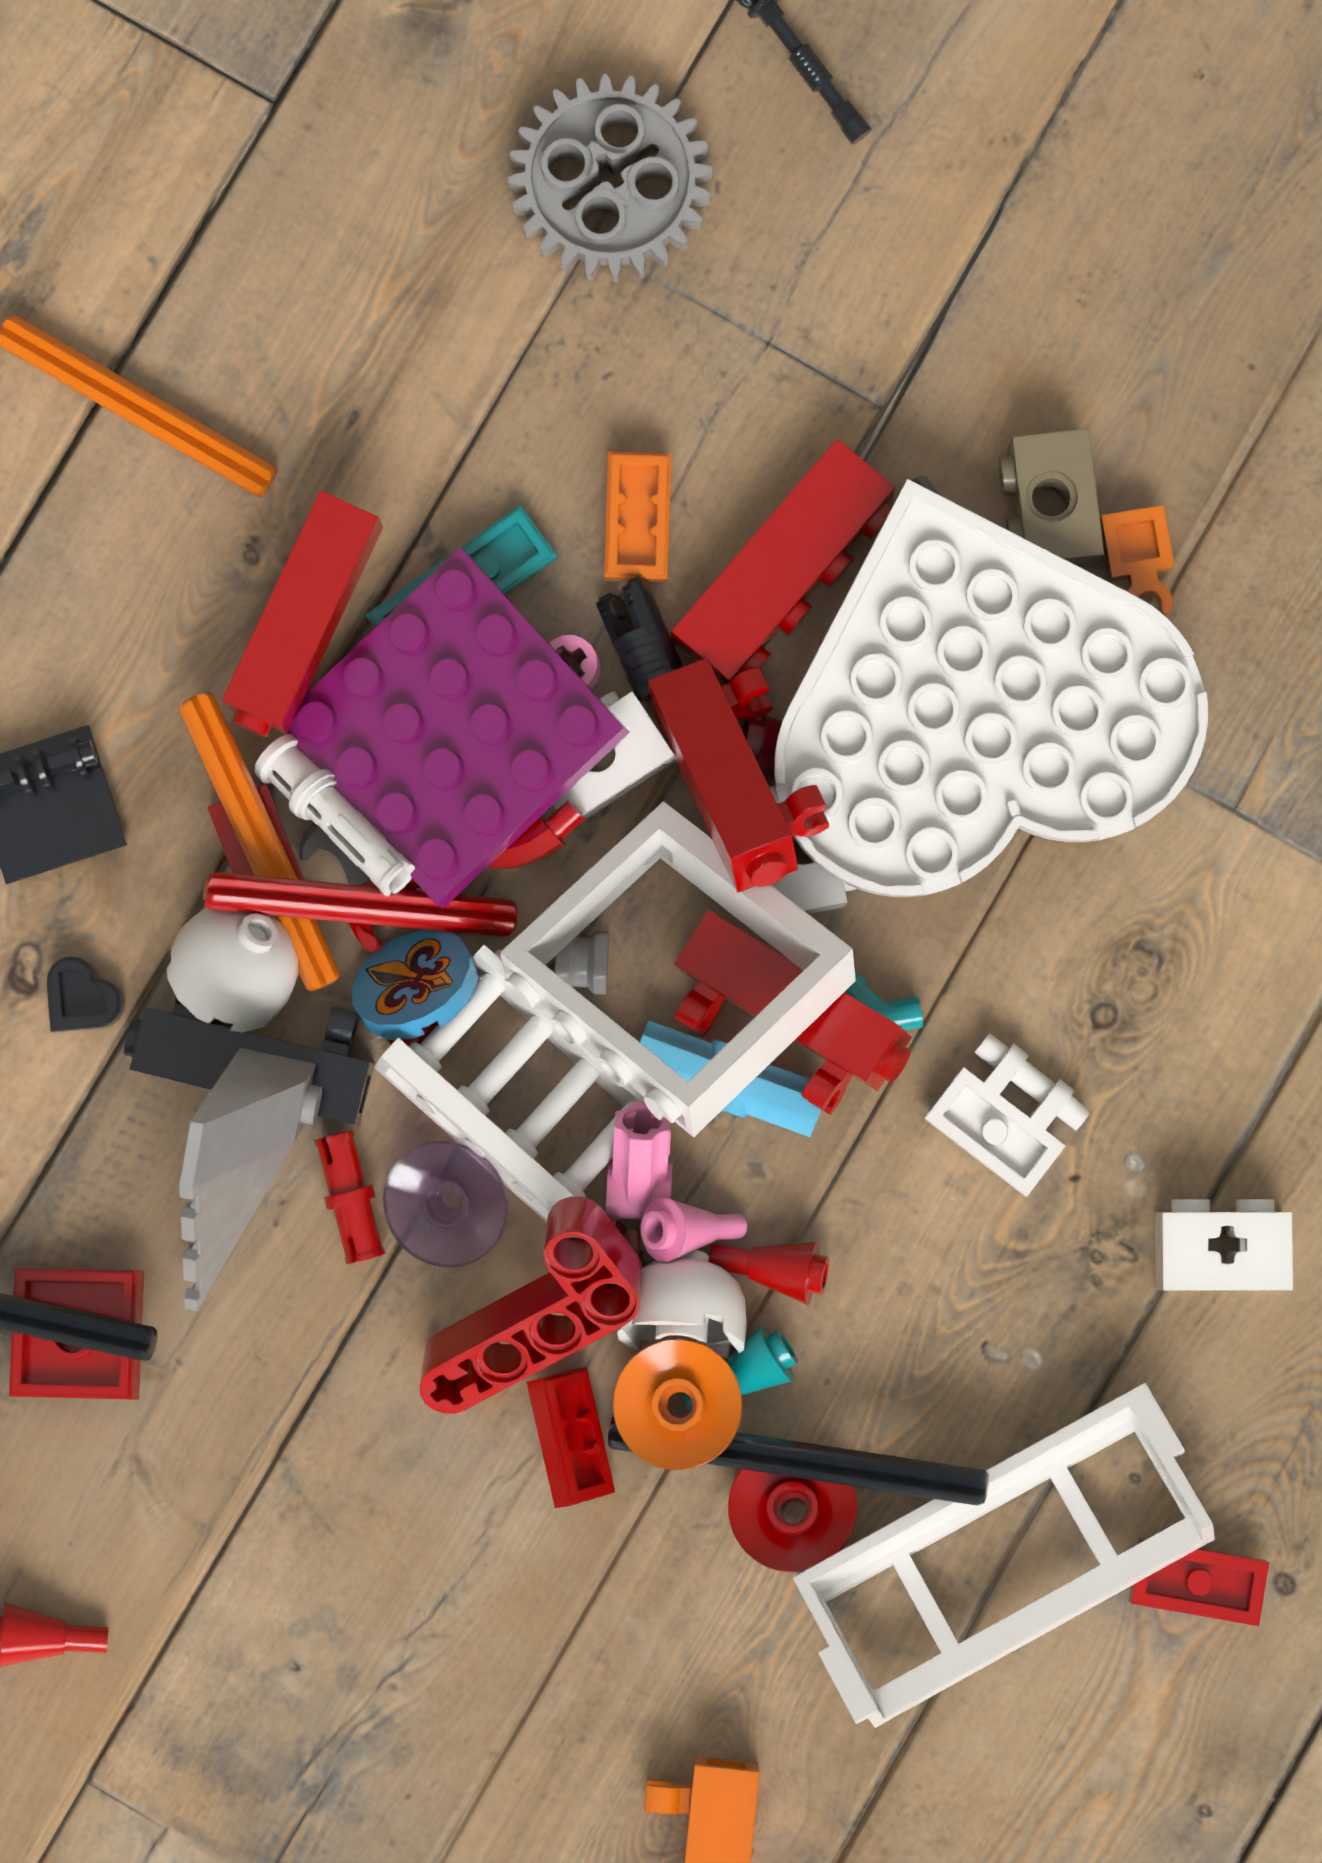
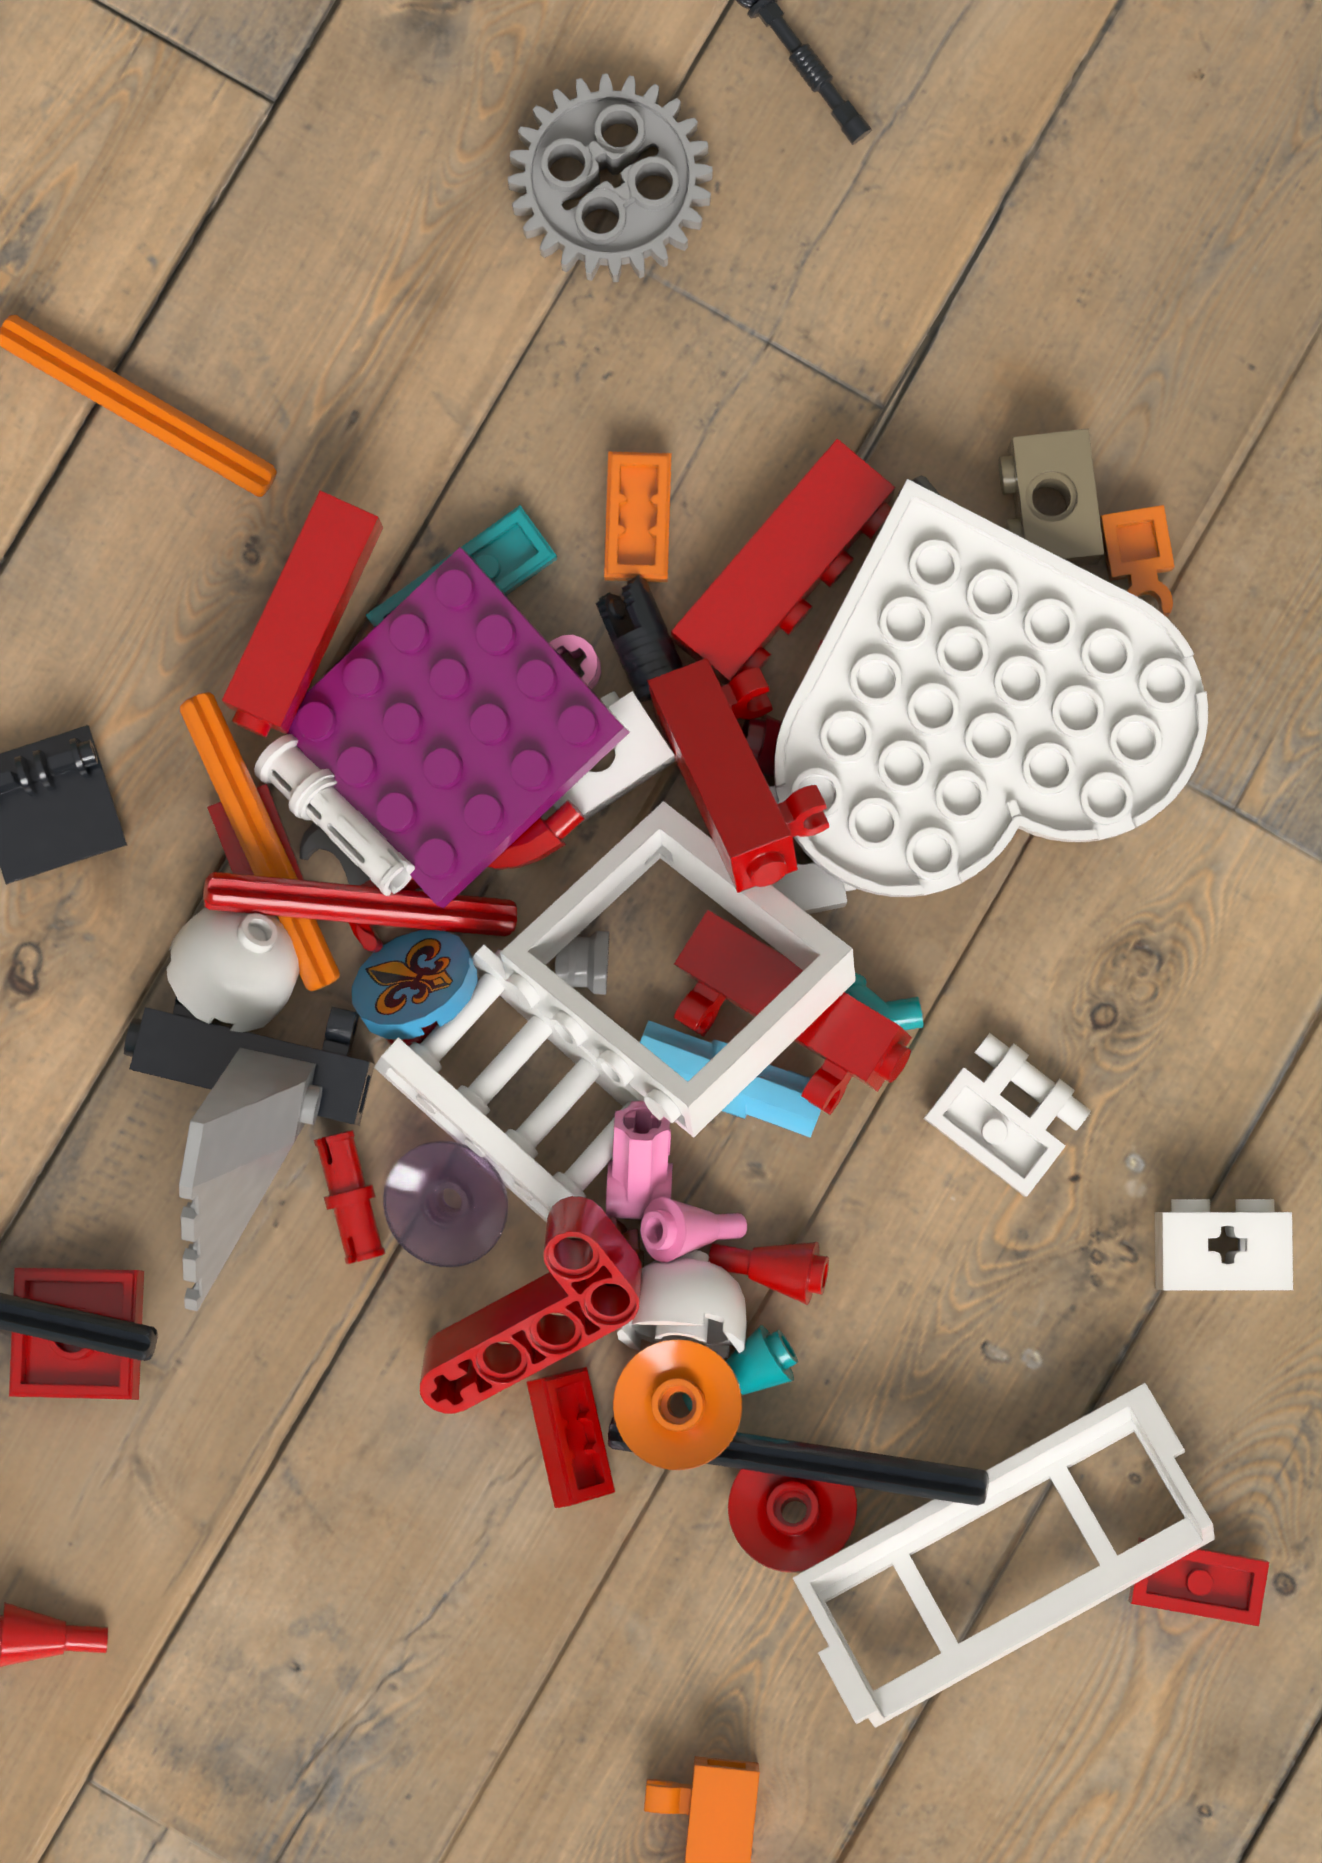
black tile [47,956,125,1033] -> none

